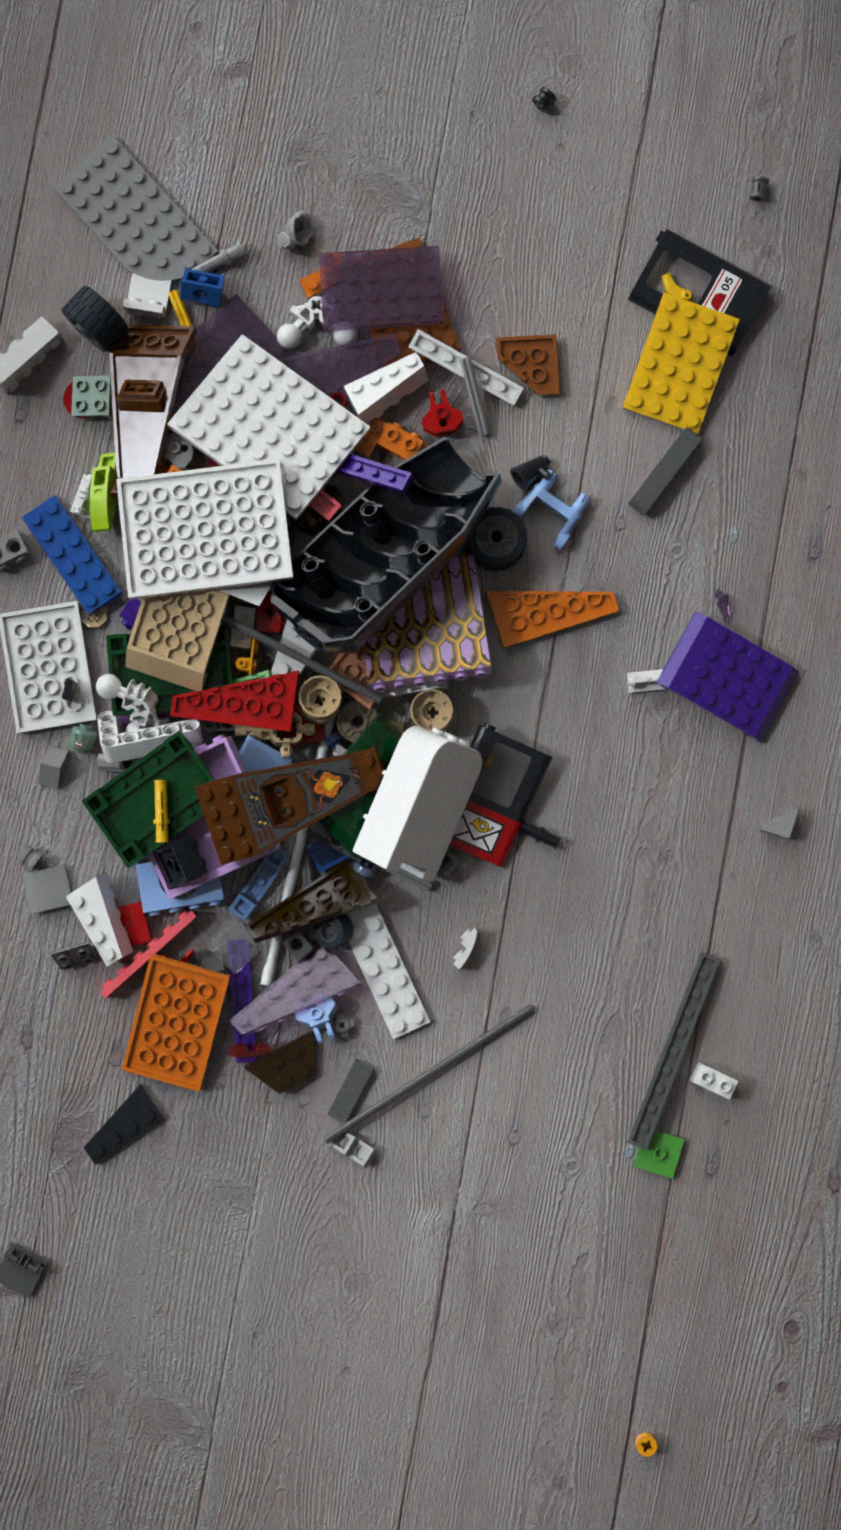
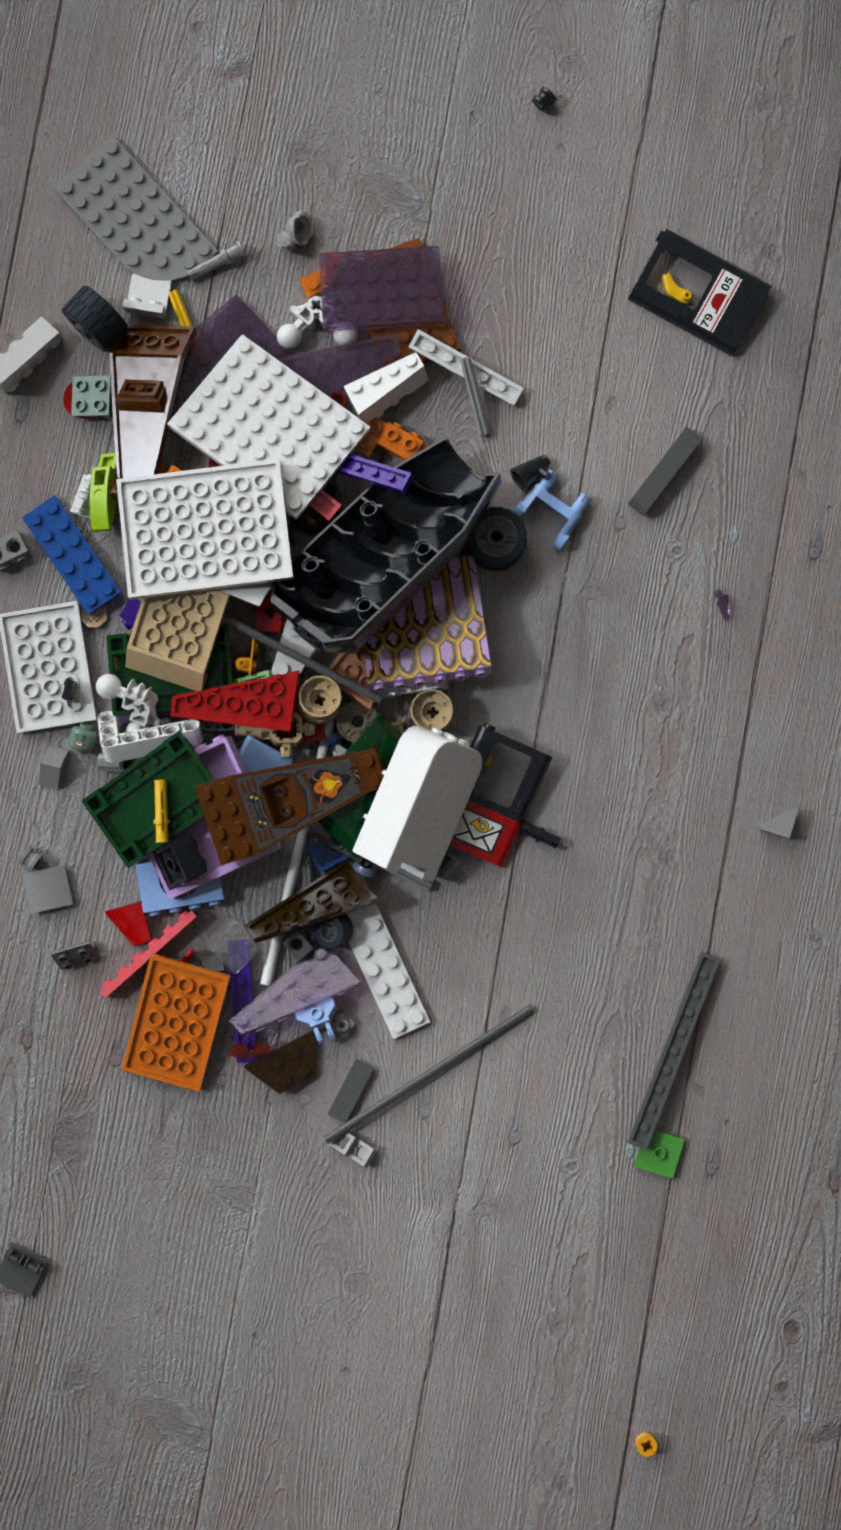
white wedge [66,873,133,967] -> none
black wing [83,1084,163,1164] -> none
light grey hinge [161,432,195,471] -> none
blue brick [180,268,225,307] -> none
medium blue slope [228,848,291,921] -> none
white brick [230,606,257,651] -> none
red hinge [422,389,463,437] -> none
white slope [453,928,477,969] -> none
orange wing [485,590,619,648] -> none
dark orange plate [496,334,560,396] -> none
yellow plate [622,292,740,435] -> none
white hinge [627,669,665,693] -> none
dark purple slope [656,612,799,742] -> none
white brick [690,1062,738,1100] -> none
dark grey bush [749,176,769,202] -> none

